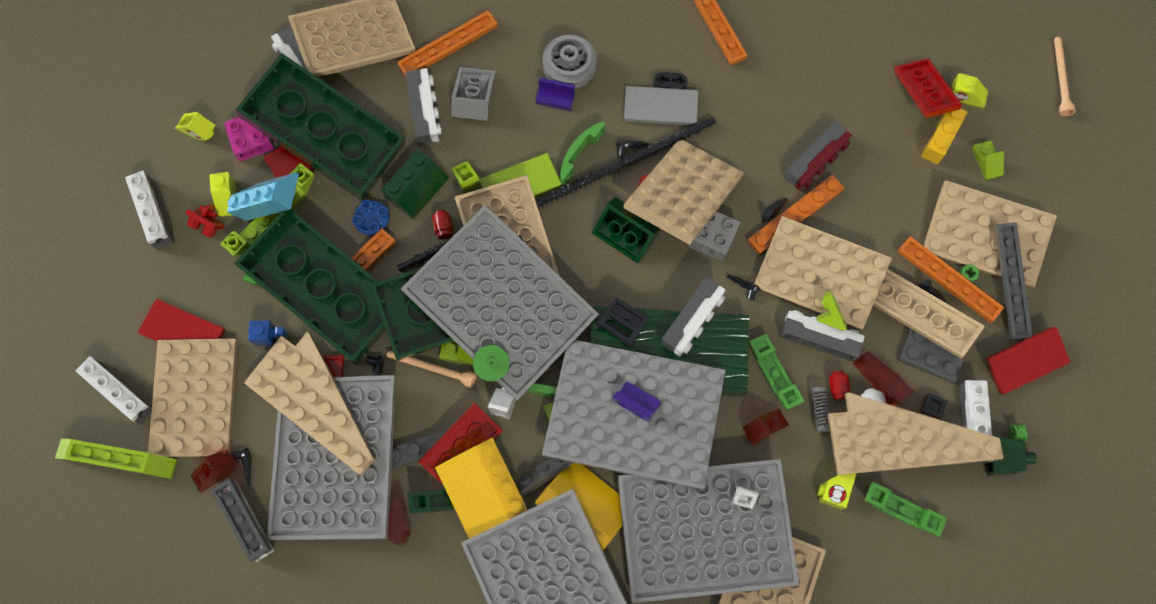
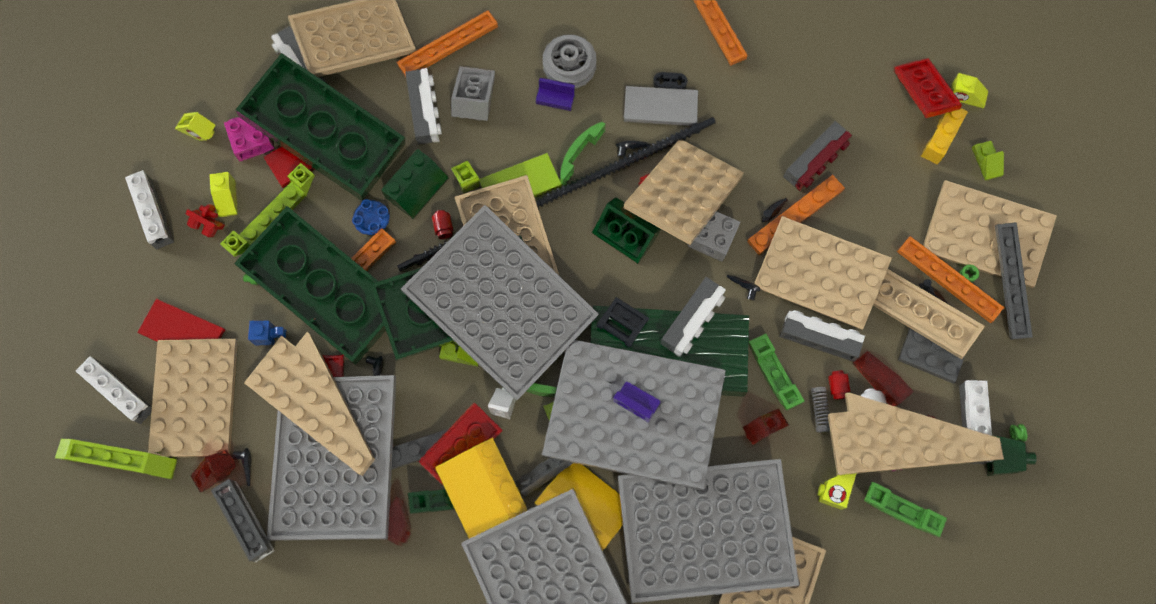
medium azure slope [227,172,299,221] -> none
light nougat piece [386,350,477,388] -> none
bright green piece [473,345,509,381] -> none
white slope [732,486,759,509] -> none
lime slope [816,290,847,331] -> none
black plate [920,393,948,420] -> none
red tile [985,326,1071,395] -> none
light nougat piece [1054,37,1076,116] -> none

